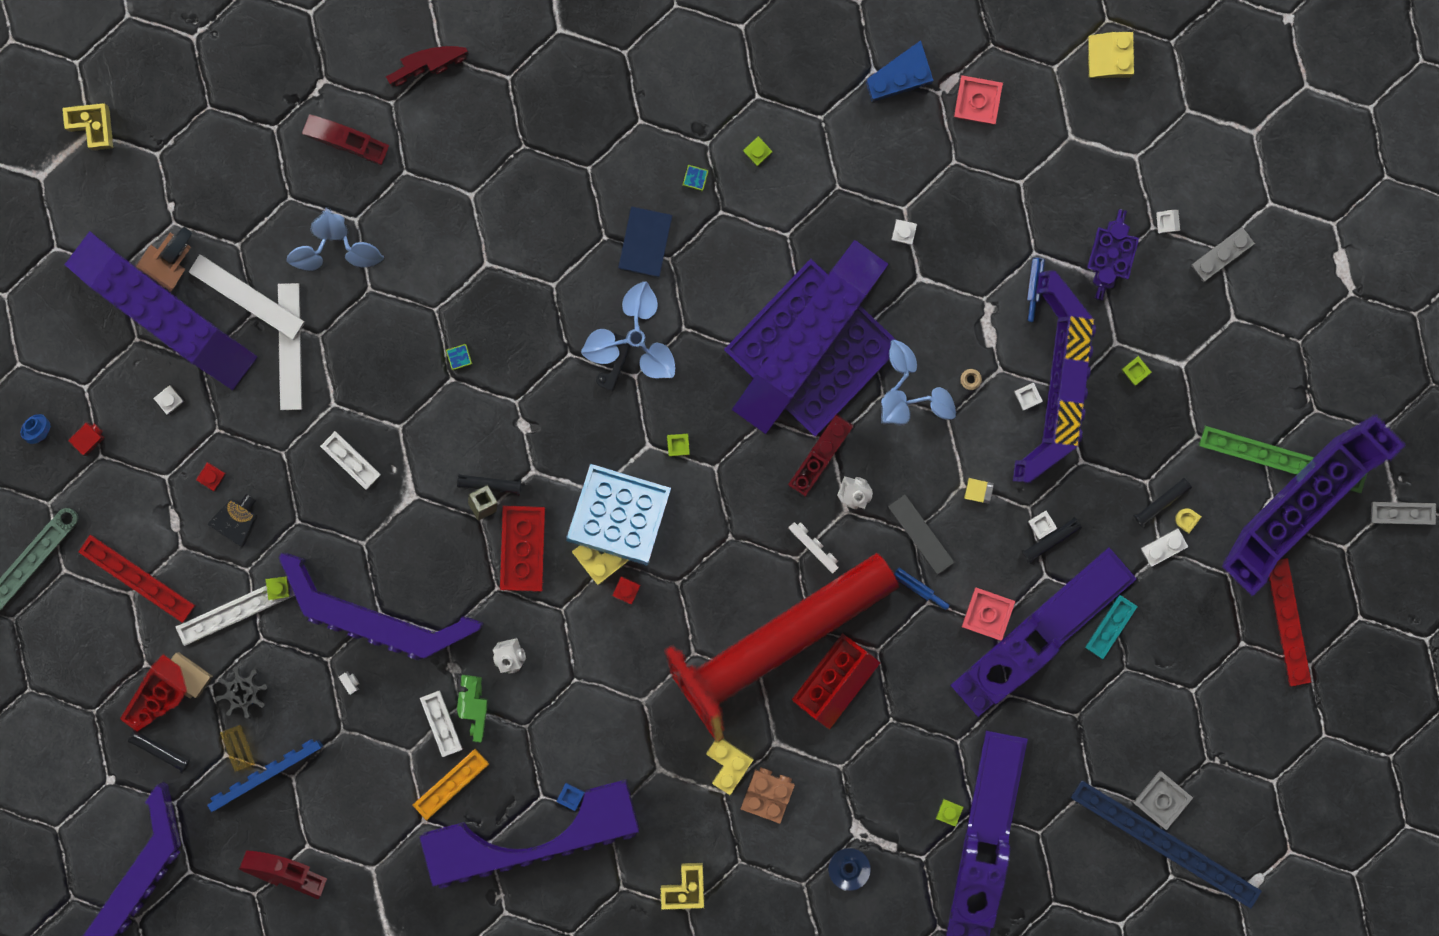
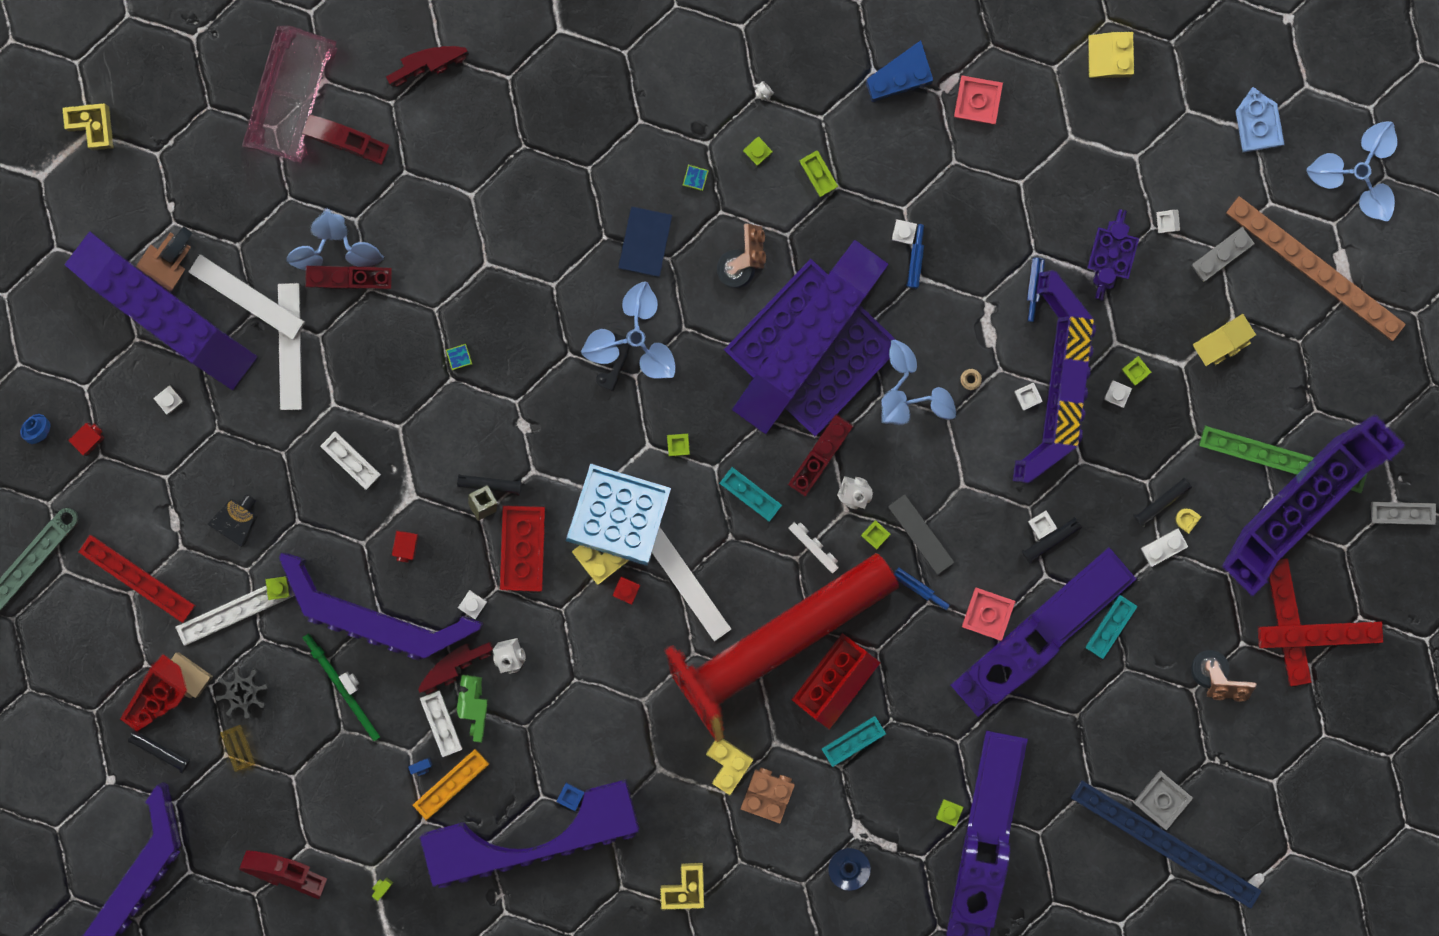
red plate [196,462,226,491] -> none
blue plate [208,739,323,812] -> none
light yellow piece [964,478,993,504] -> none
none -> clear windscreen [242,26,337,163]
none -> green bar [302,633,380,742]
none -> dark red slope [305,266,392,289]
none -> lime plate [372,878,393,901]
none -> red brick [392,531,419,563]
none -> blue plate [408,757,432,776]
none -> dark red slope [418,641,494,695]
none -> white plate [458,590,487,619]
none -> white tile [652,526,731,641]
none -> plate [717,224,766,288]
none -> teal plate [719,467,782,522]
none -> white plate [755,81,774,100]
none -> lime plate [799,150,838,197]
none -> teal plate [821,716,886,767]
none -> lime plate [861,520,890,550]
none -> blue axle [907,224,924,288]
none -> white plate [1104,380,1132,408]
none -> plate [1191,650,1256,702]
none -> light yellow brick [1193,314,1256,366]
none -> nougat plate [1225,196,1406,341]
none -> light blue tile [1235,87,1284,152]
none -> red plate [1258,622,1383,648]
none -> light blue plant [1306,121,1397,221]

